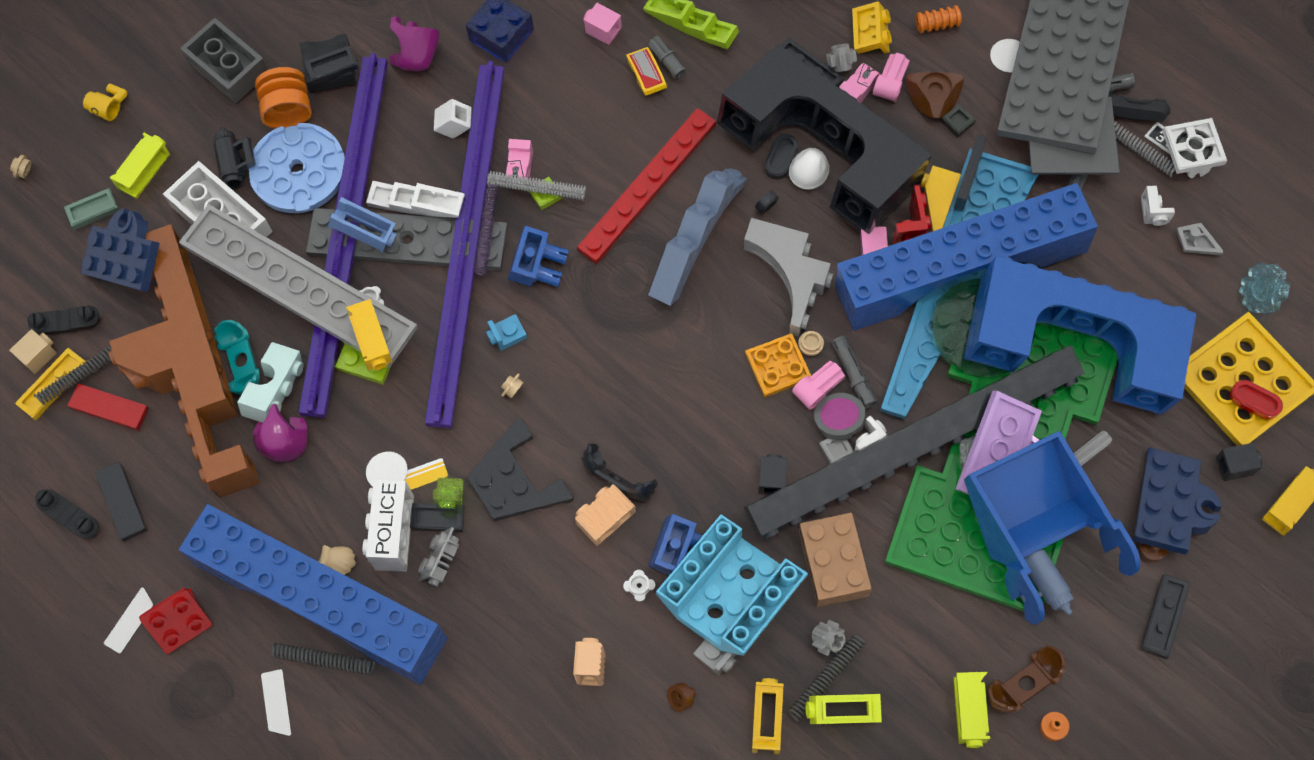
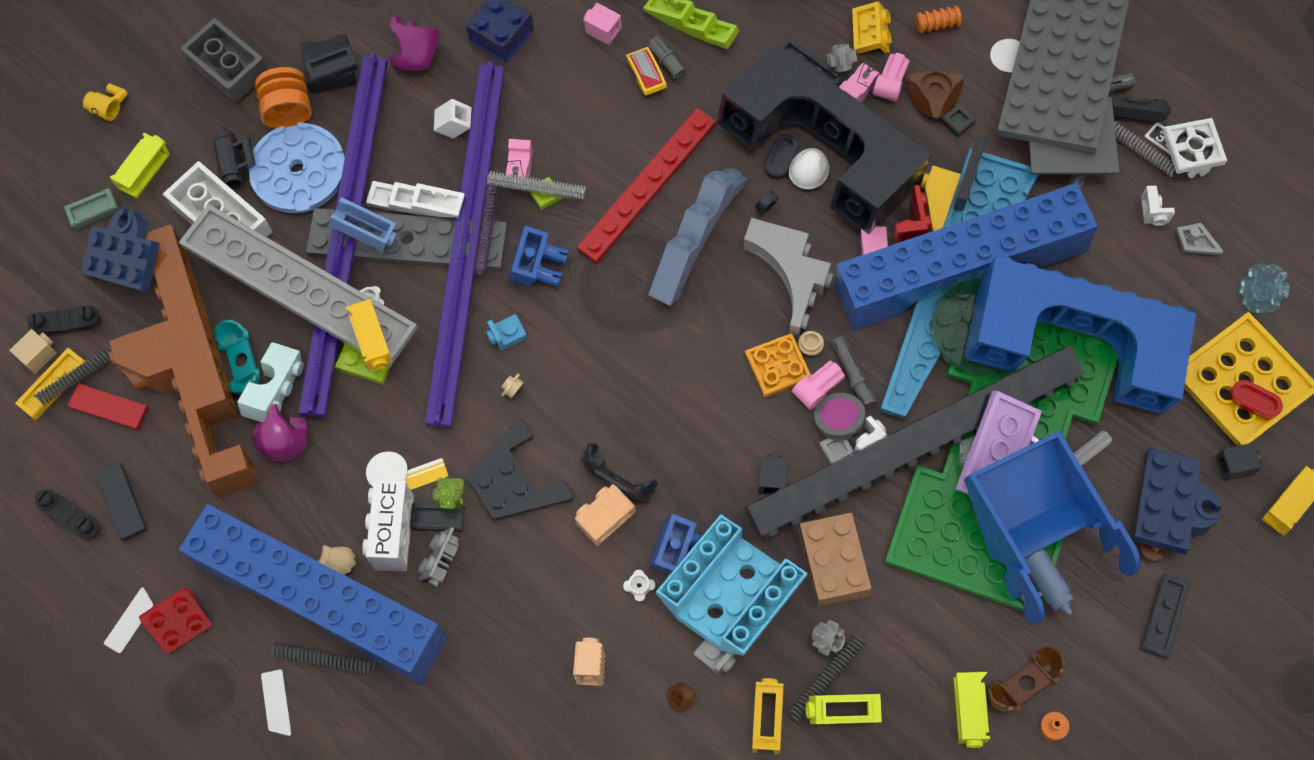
tan plate [10,155,32,179] -> none

